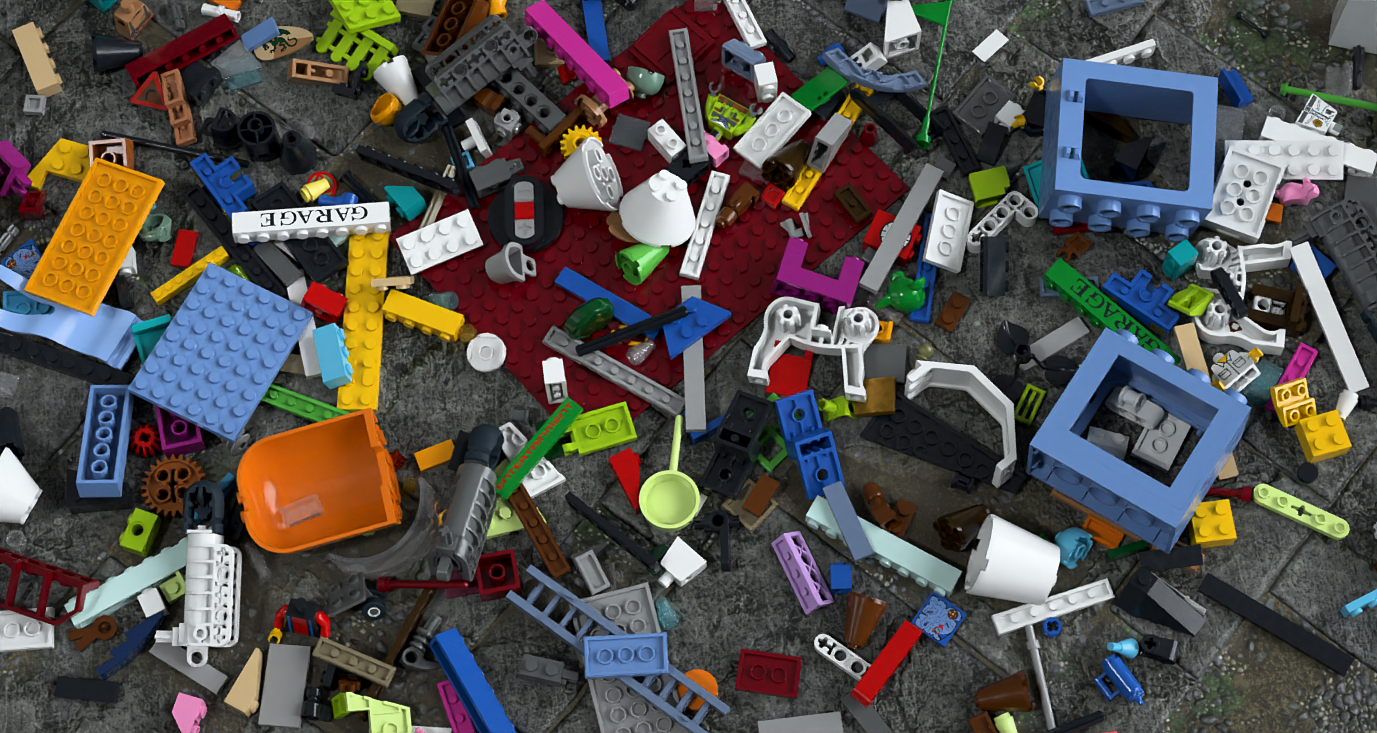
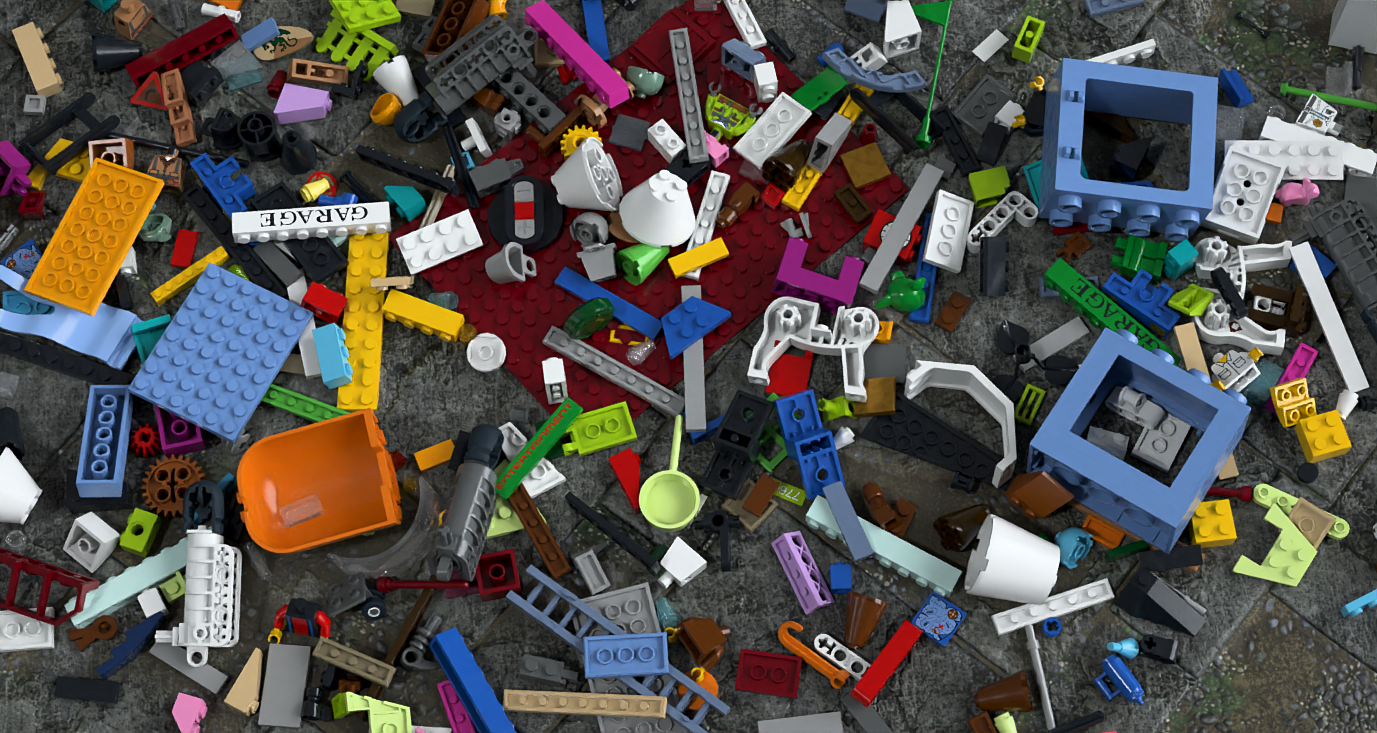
black axle [575,305,688,357] -> none
olive bar [912,343,933,370] -> none
black tile [1197,573,1355,677] -> none
none -> black piece [17,92,120,176]
none -> white slope [63,512,121,573]
none -> torso [146,148,185,194]
none -> dark red cone [267,70,287,99]
none -> lavender slope [273,83,332,125]
none -> tan tile [502,689,667,719]
none -> light grey cylinder [570,212,609,248]
none -> light grey container [577,243,617,283]
none -> reddish brown torso [664,616,730,682]
none -> yellow tile [668,237,729,278]
none -> lime sticker [771,477,806,506]
none -> orange piece [778,621,851,689]
none -> white cone [833,426,855,450]
none -> pearl gold tile [840,142,891,190]
none -> dark orange slope [1004,471,1074,519]
none -> lime brick [1011,16,1045,63]
none -> green hips [1110,235,1168,284]
none -> yellowish green wing [1232,503,1317,587]
none -> tan tile [1278,497,1336,549]

